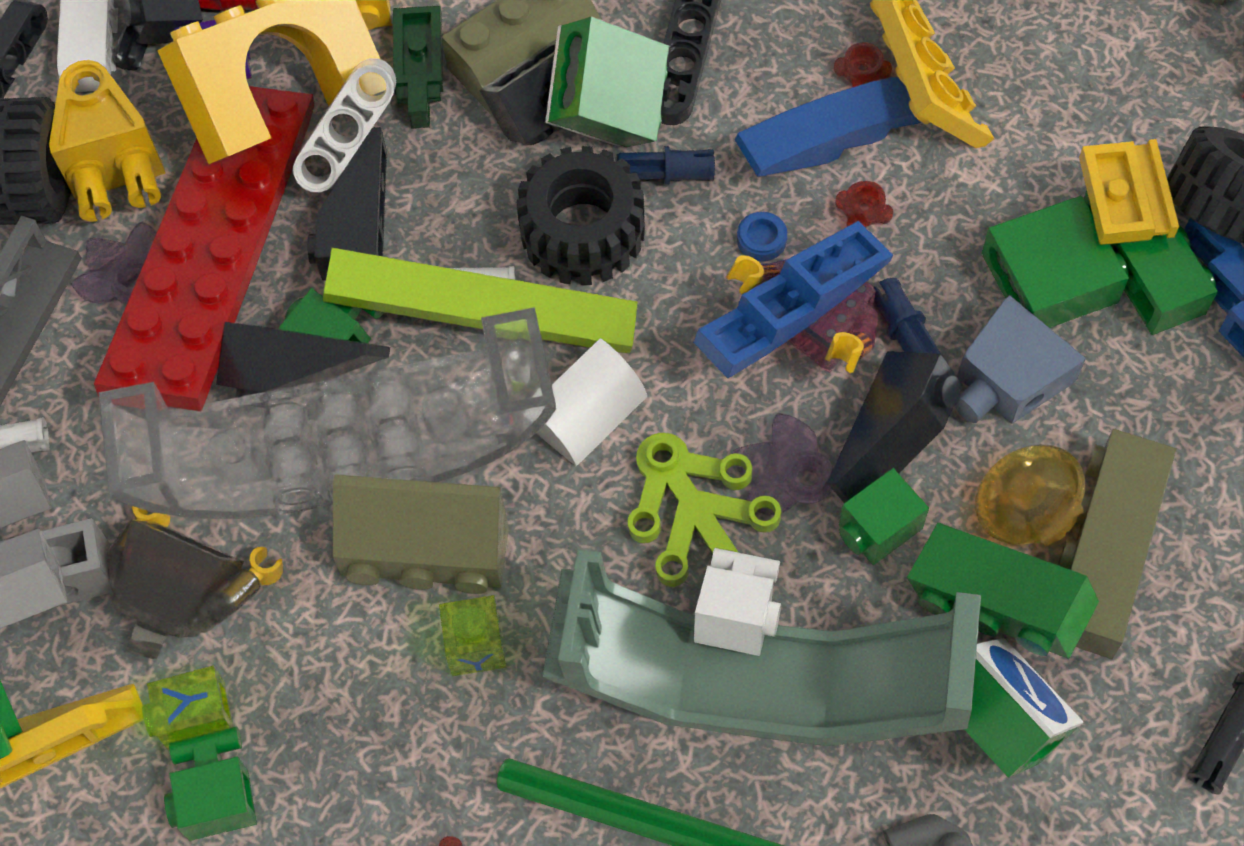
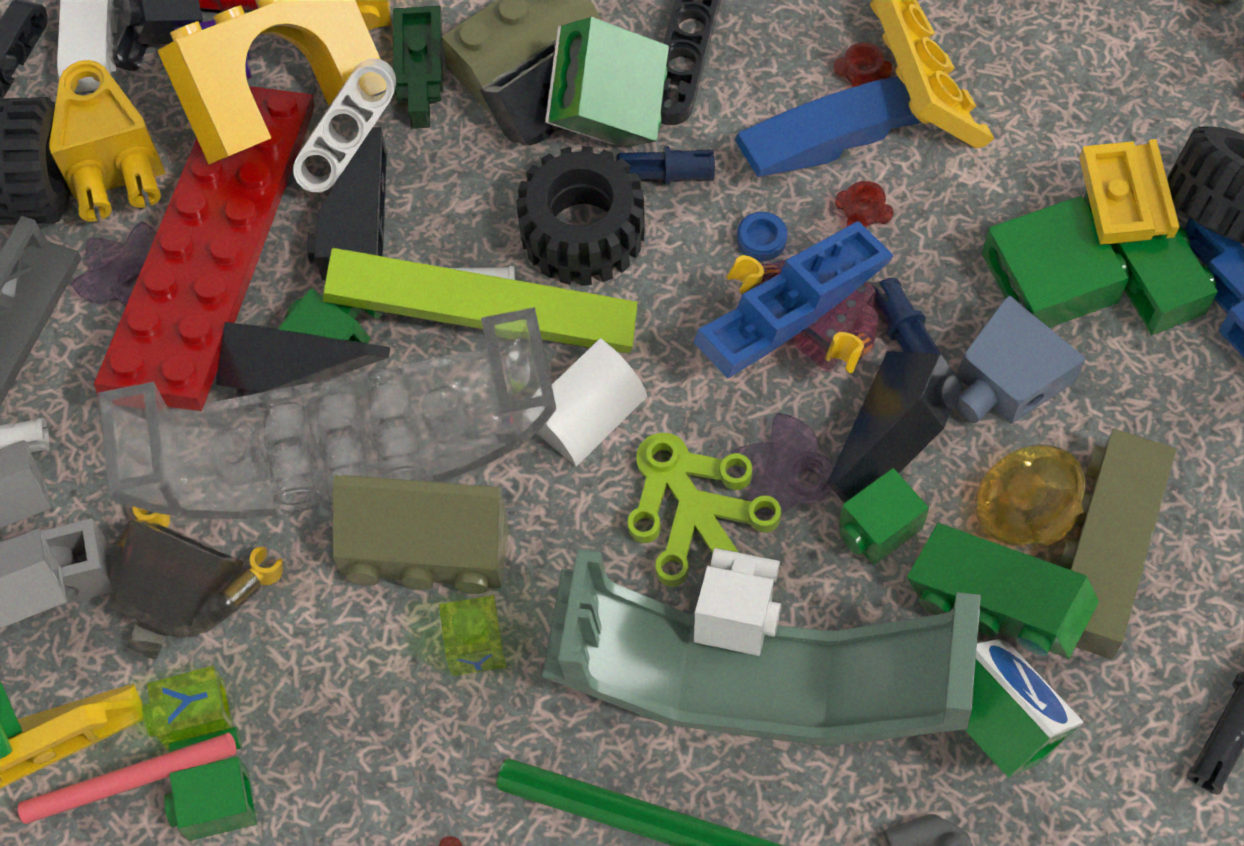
none -> coral bar [18,733,236,824]

